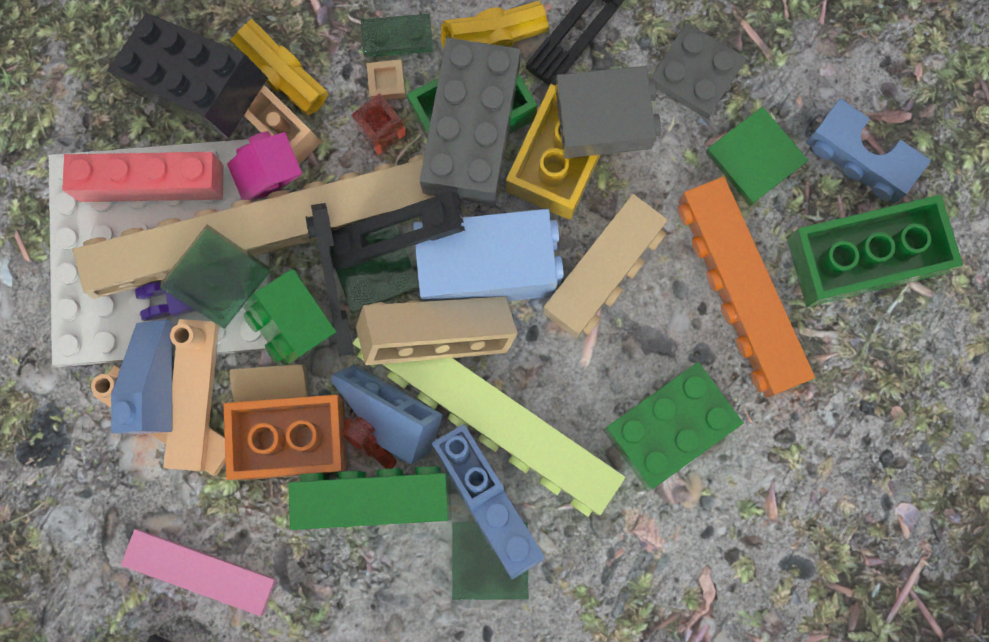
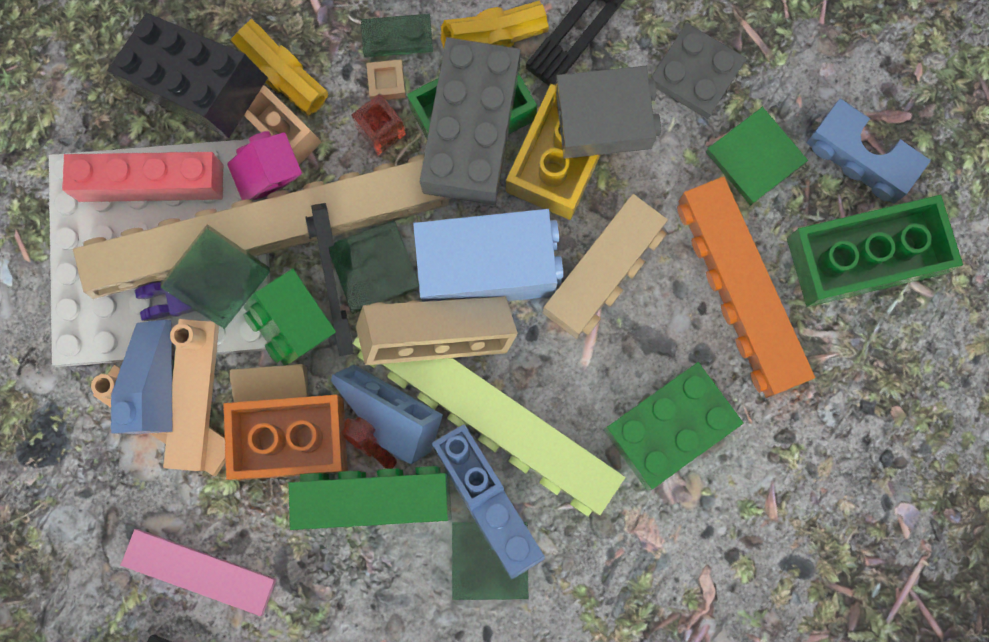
black container [331,191,465,270] -> none

